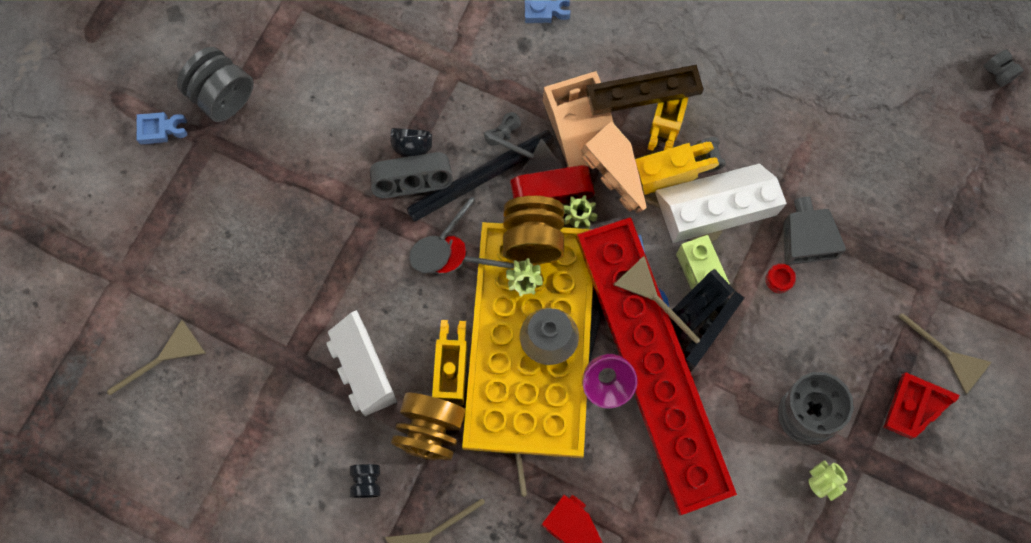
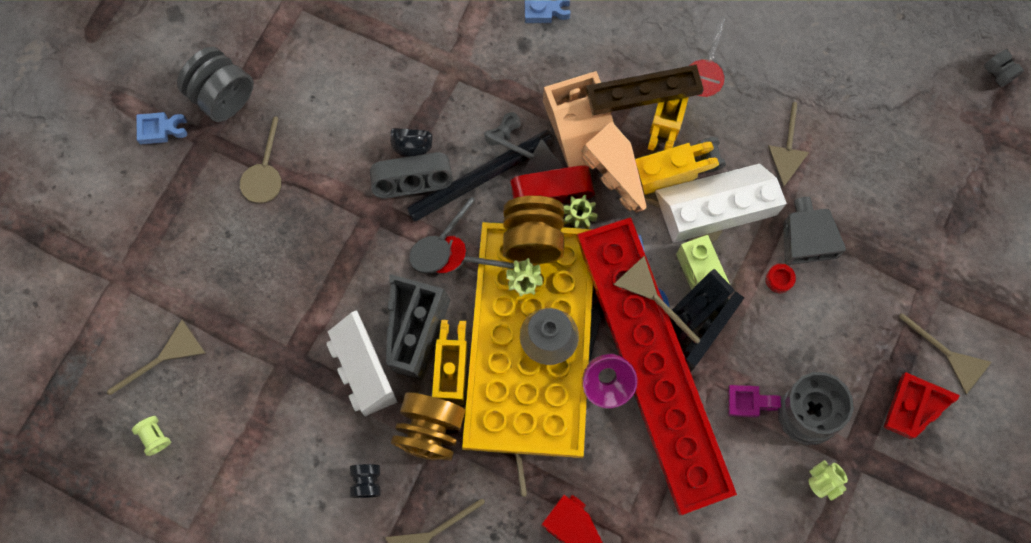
none -> yellowish green bush [132,416,171,456]
none -> dark tan piece [240,116,282,204]
none -> dark grey wedge [386,274,451,380]
none -> clear piece [689,17,725,97]
none -> magenta plate [728,385,781,418]
none -> dark tan piece [768,102,809,187]

